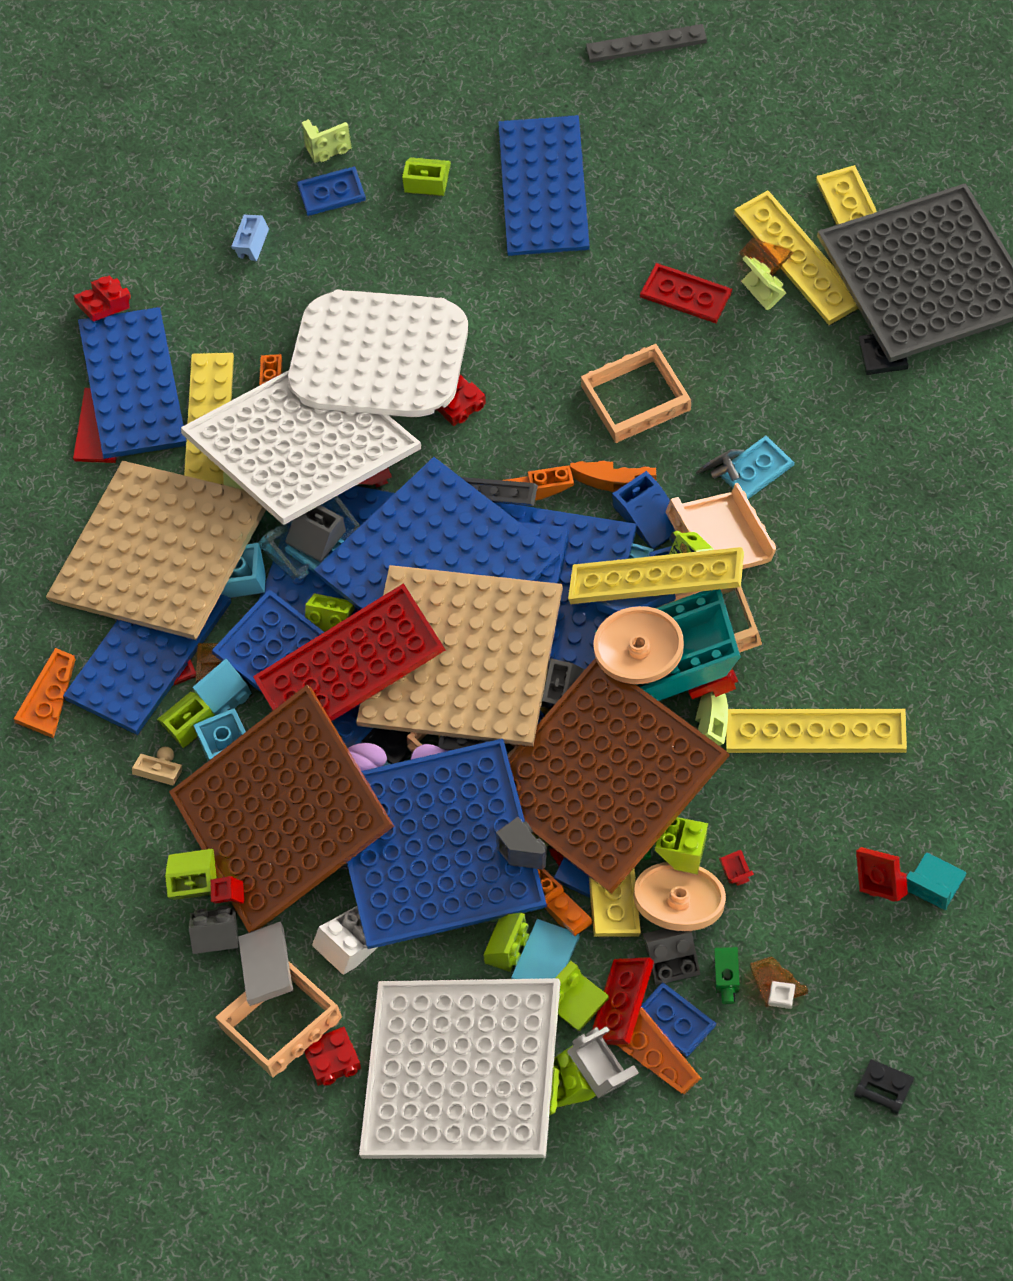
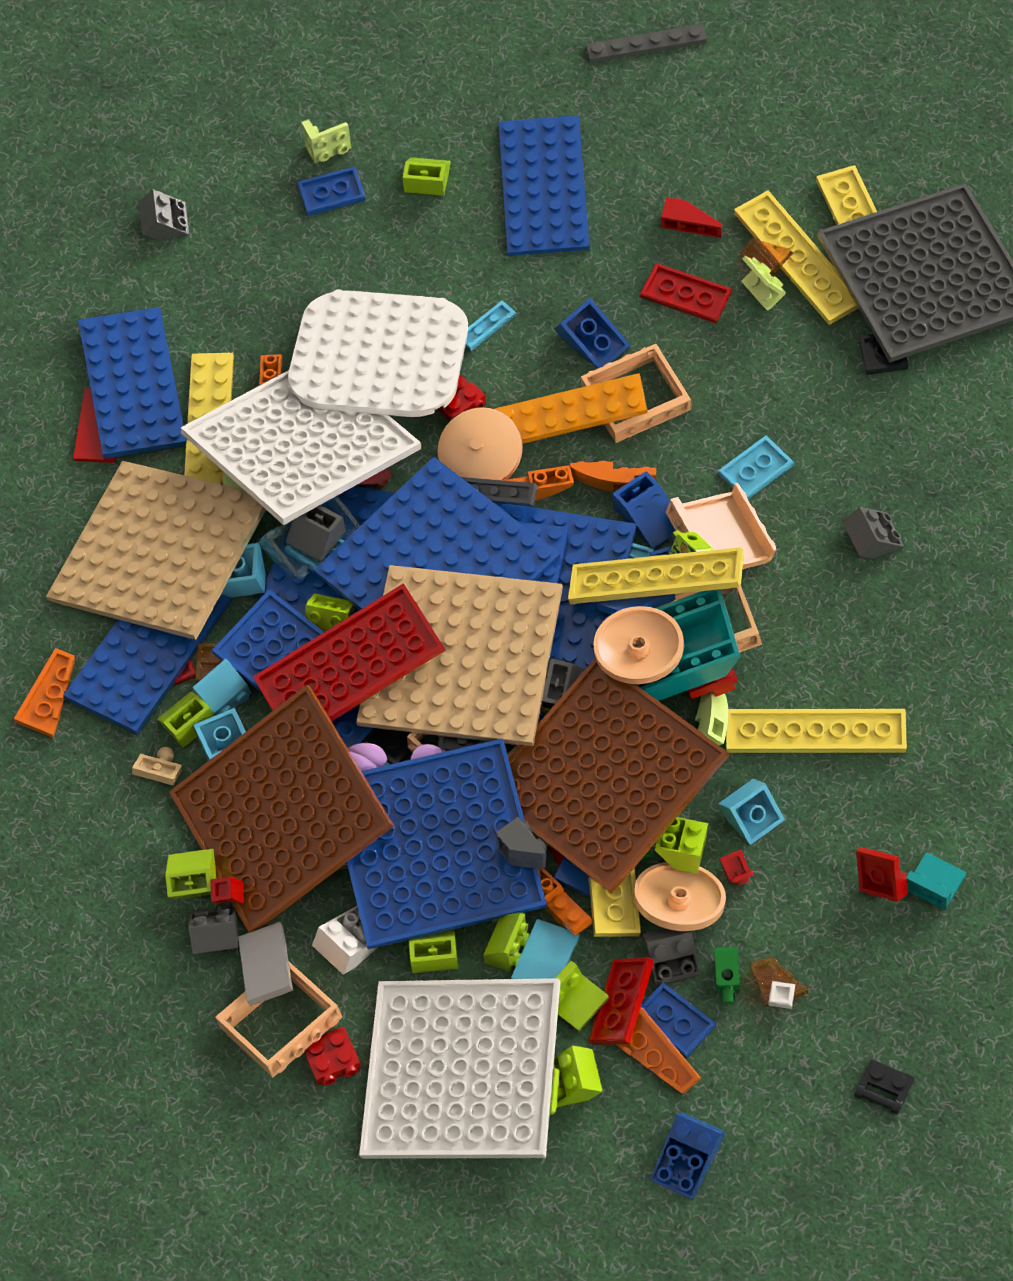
red plate [74,275,131,321] -> none
light blue hinge [231,214,269,261] -> none
light grey panel [567,1027,639,1098] -> none
flat silver shield [695,449,745,481] -> none
none -> dark grey slope [138,189,189,240]
none -> lime slope [409,929,458,973]
none -> light nougat dish [438,408,523,480]
none -> medium azure tile [465,301,516,352]
none -> light orange plate [495,373,648,444]
none -> blue slope [554,298,631,369]
none -> blue slope [650,1113,725,1200]
none -> red slope [661,197,722,238]
none -> medium azure slope [718,779,785,845]
none -> dark grey slope [842,507,904,559]

